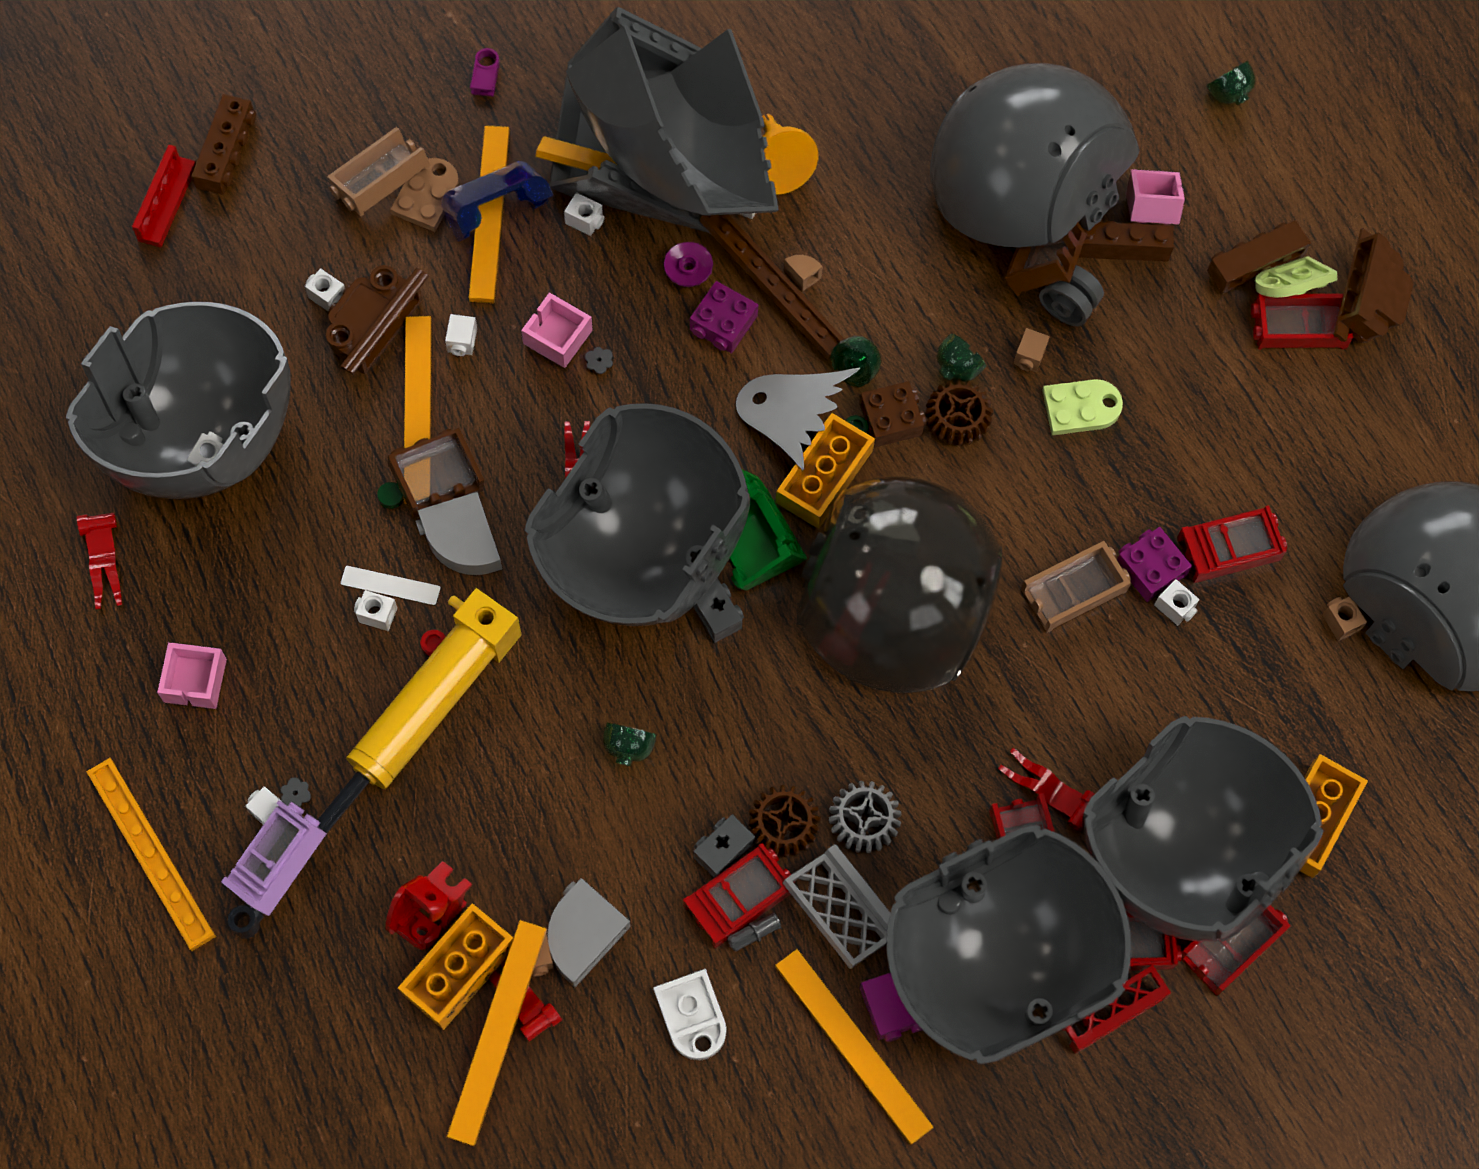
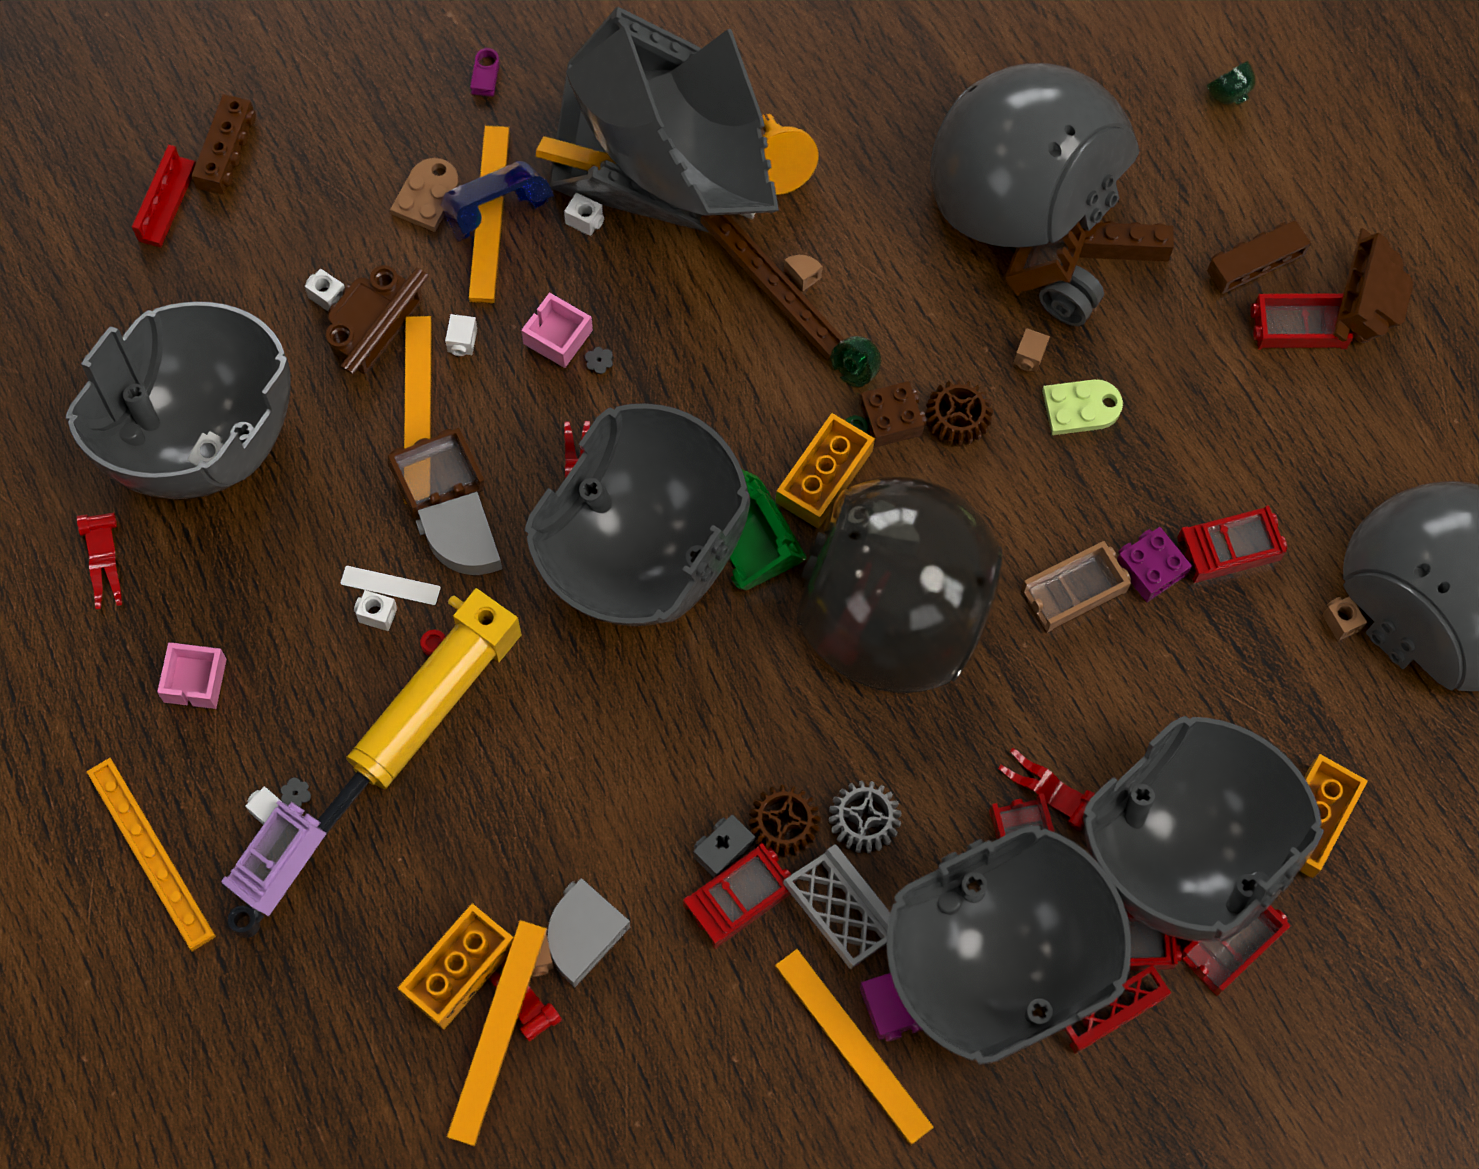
medium nougat door [327,127,431,217] -> none
dark green tile [377,482,404,509] -> none
red piece [385,861,472,950] -> none
clear green cylinder [603,722,657,766] -> none
white plate [654,969,726,1060] -> none
magenta dish [664,242,713,287] -> none
magenta brick [690,281,759,353] -> none
dark grey brick [693,578,744,643] -> none
dark grey axle [728,912,781,951] -> none
light grey piece [736,368,860,470] -> none
clear green cylinder [936,333,986,382] -> none
bright pink piece [1126,170,1185,225] -> none
white brick [1154,579,1200,626] -> none
yellowish green plate [1255,256,1337,297] -> none

